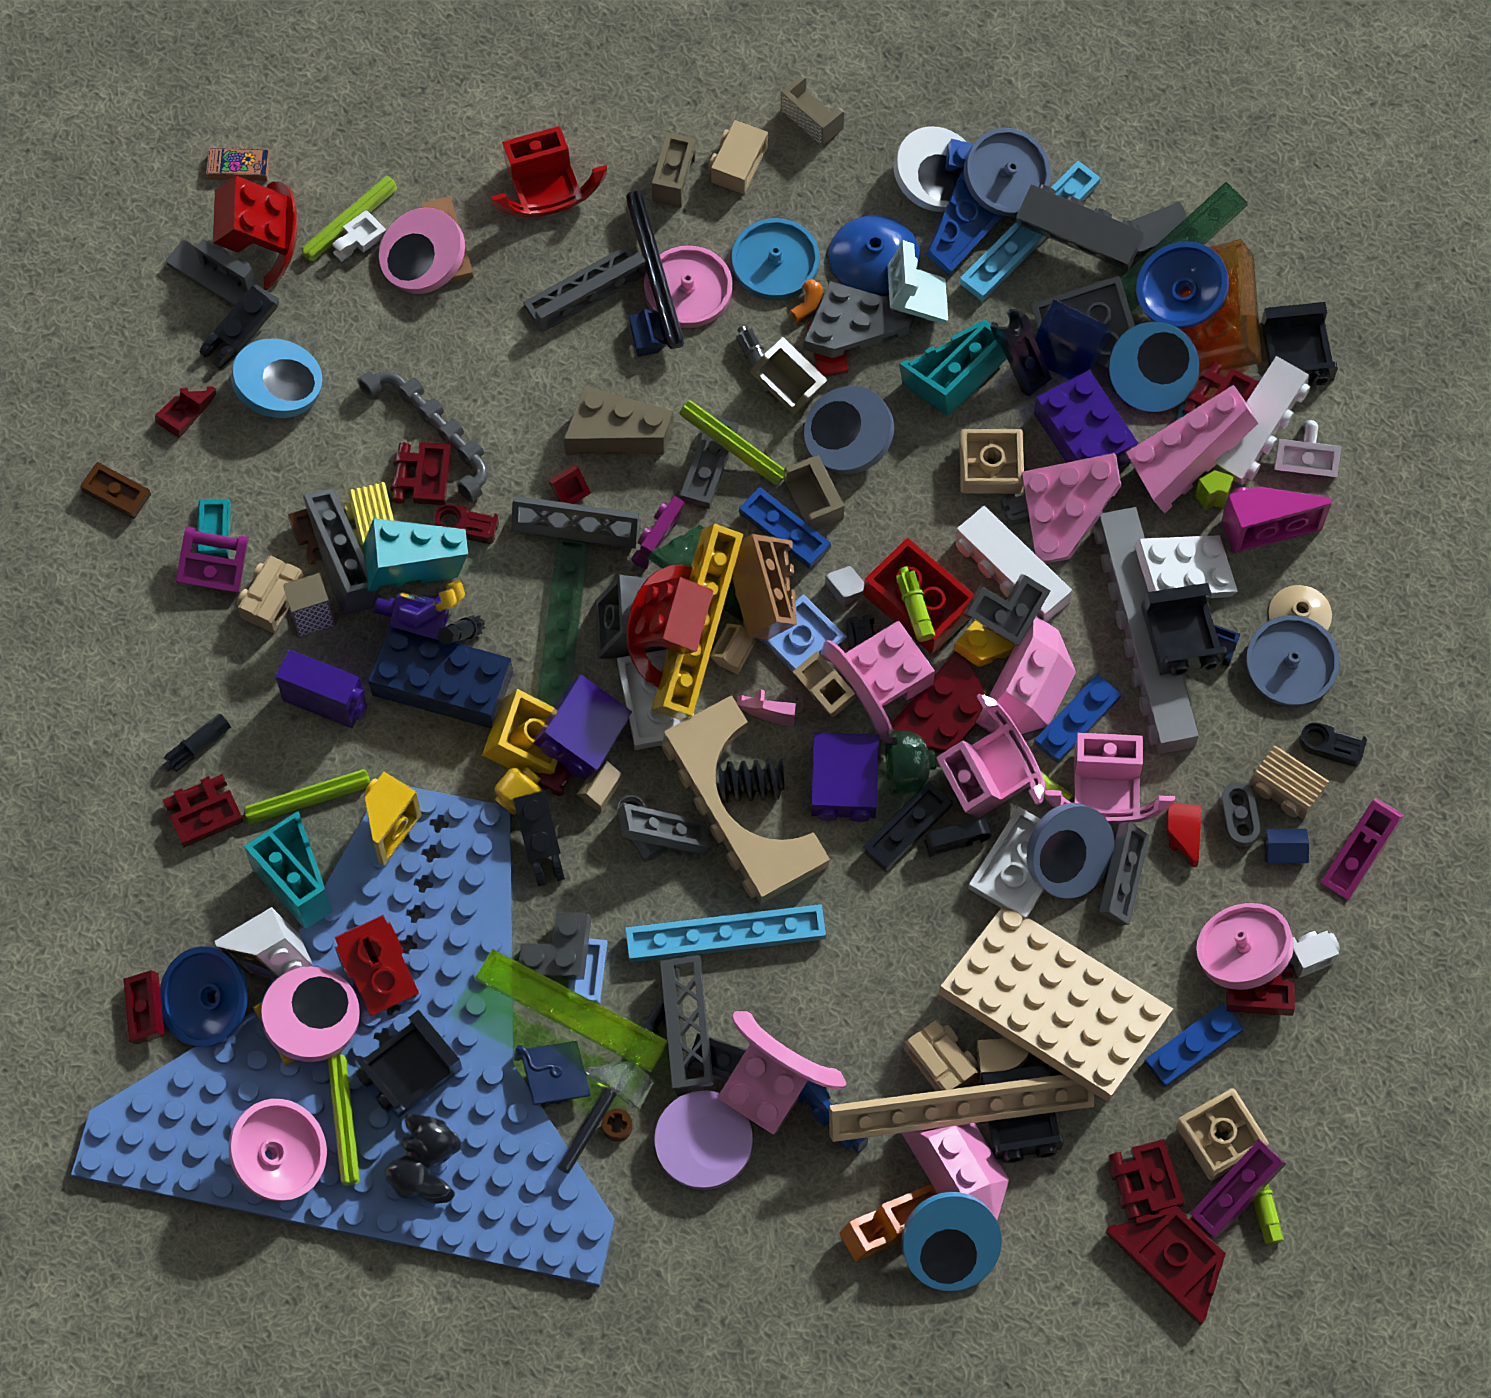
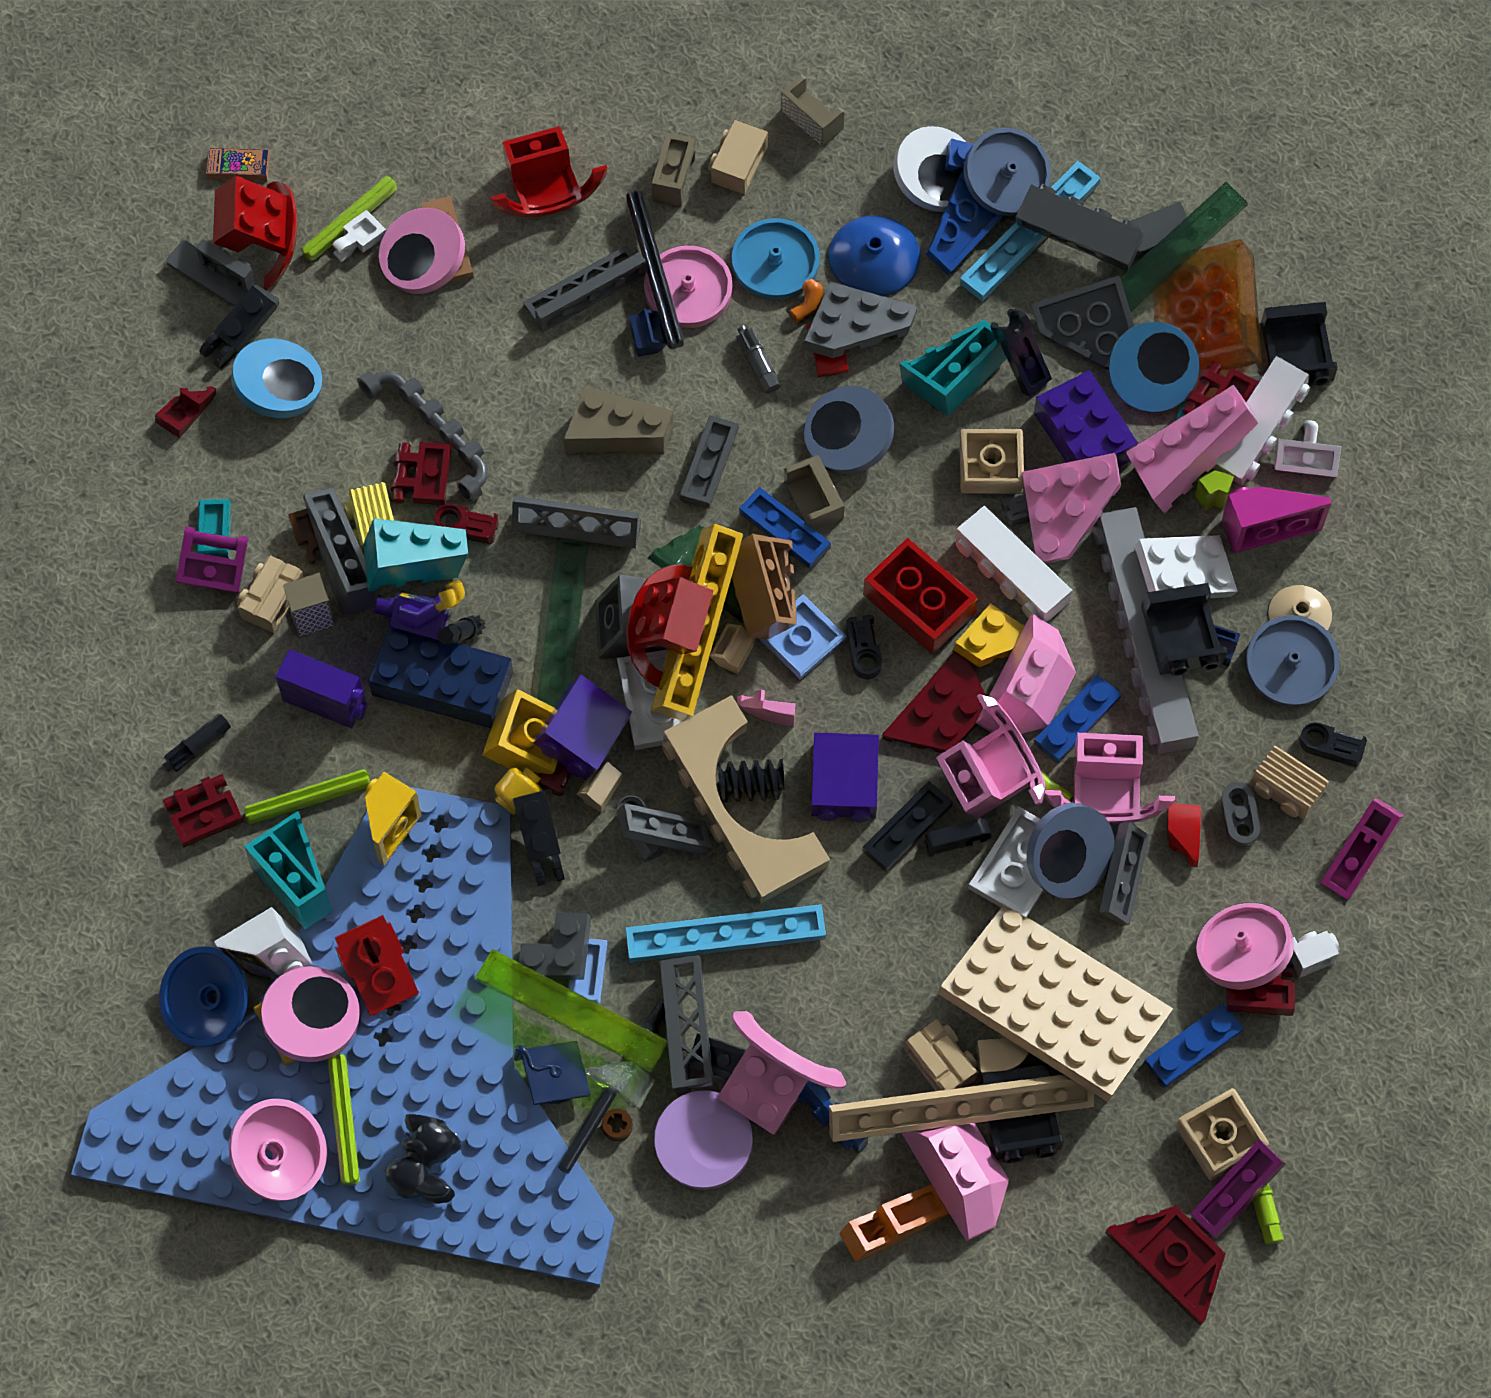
reddish brown plate [80,462,151,519] -> none
dark red plate [123,970,164,1044] -> none
black panel [355,1009,462,1118] -> none
dark red tile [548,465,591,504] -> none
magenta plate [631,496,685,569] -> none
lime axle [679,400,784,485] -> none
dark tan panel [750,337,827,415] -> none
tan brick [793,651,857,718] -> none
bright pink piece [821,621,935,745] -> none
slope [825,566,864,607] -> none
clear green cylinder [885,730,936,795] -> none
light aqua bracket [887,240,948,324] -> none
lime piece [896,567,935,642] -> none
dark azure piece [901,1192,1002,1291] -> none
dark grey plate [963,574,1051,646] -> none
clear blue slope [1035,299,1112,380] -> none
dark red plate [1108,1139,1185,1221] -> none
blue dish [1136,241,1229,329] -> none
dark blue piece [1264,829,1309,863] -> none

